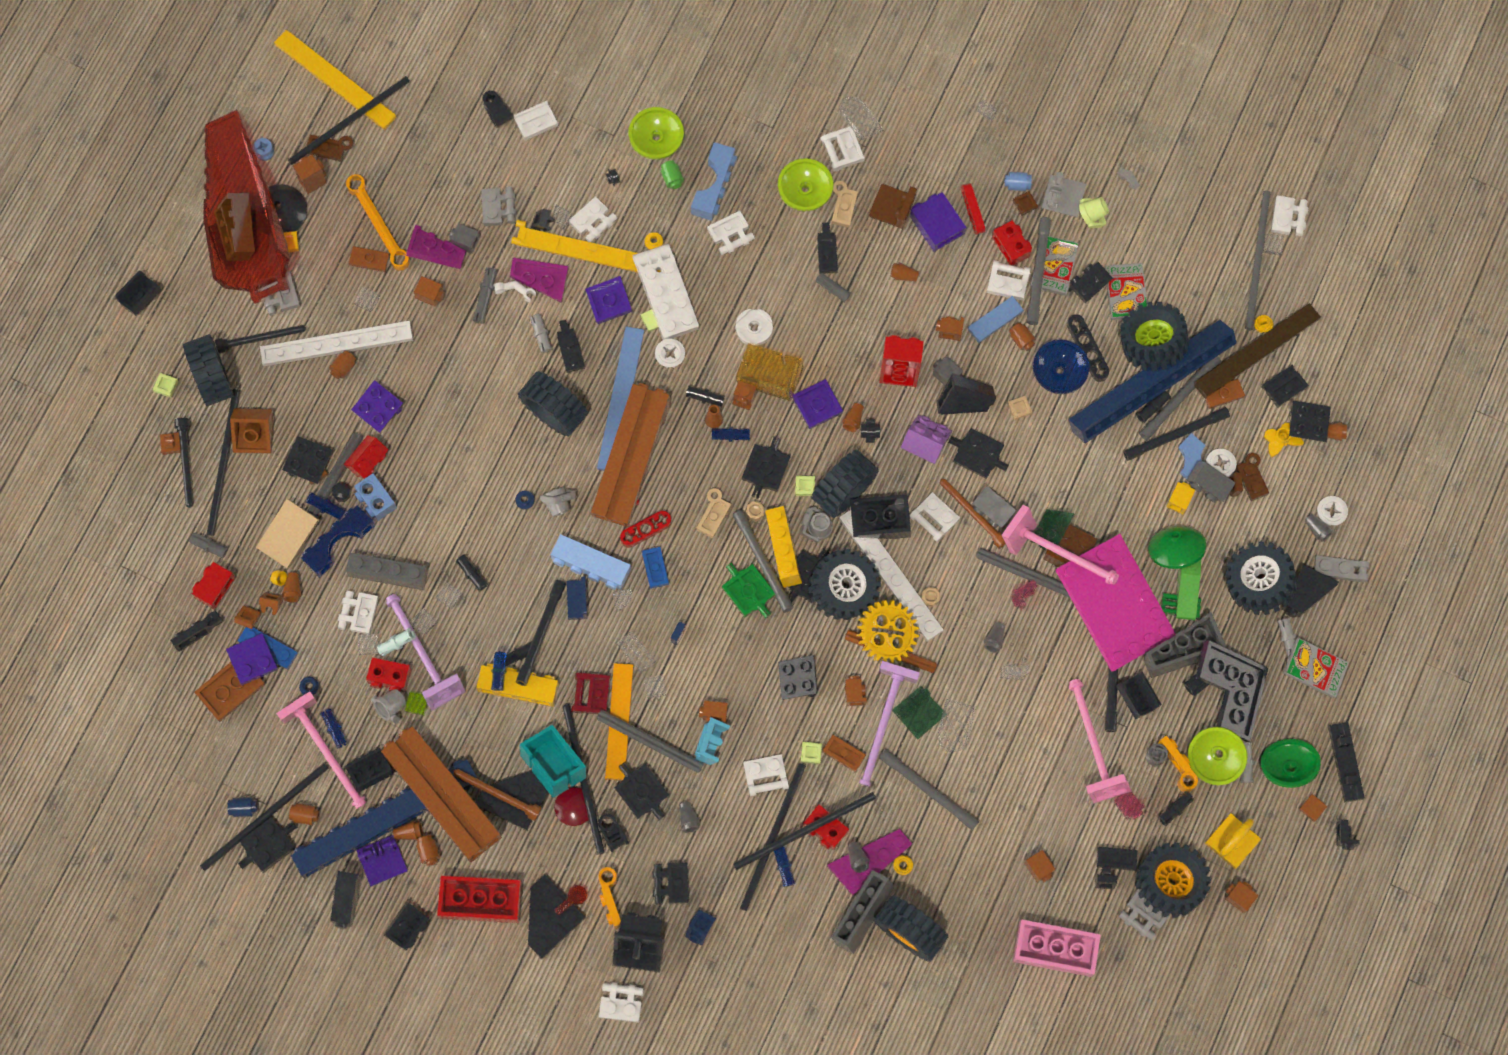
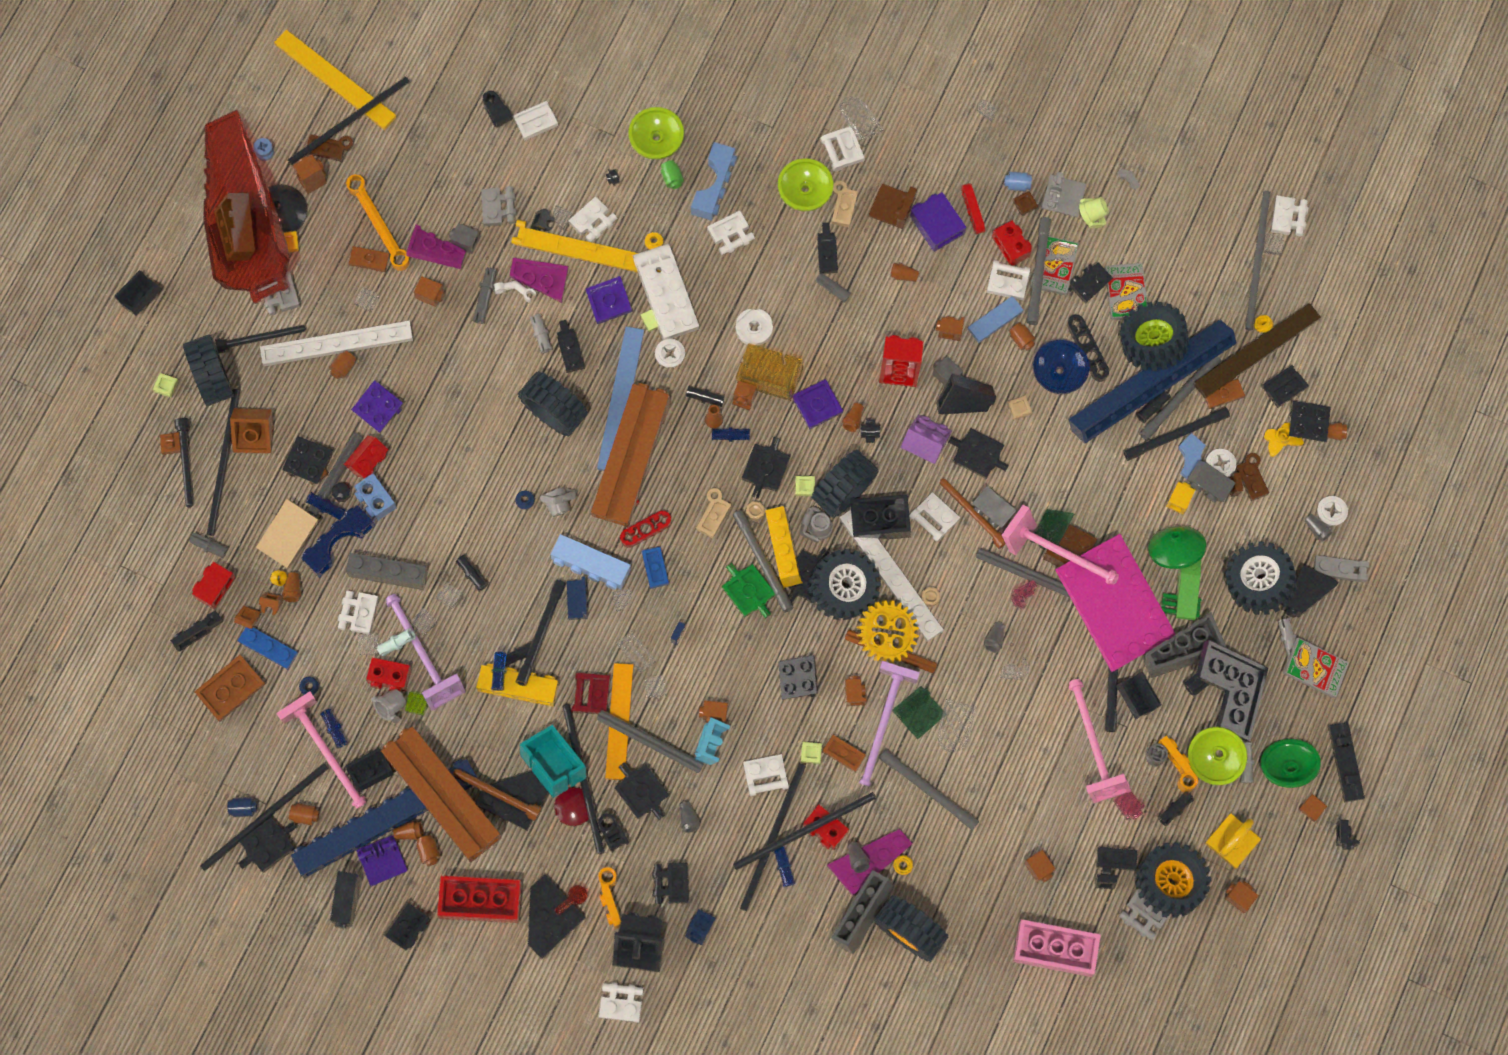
dark purple plate [226,633,278,685] -> none

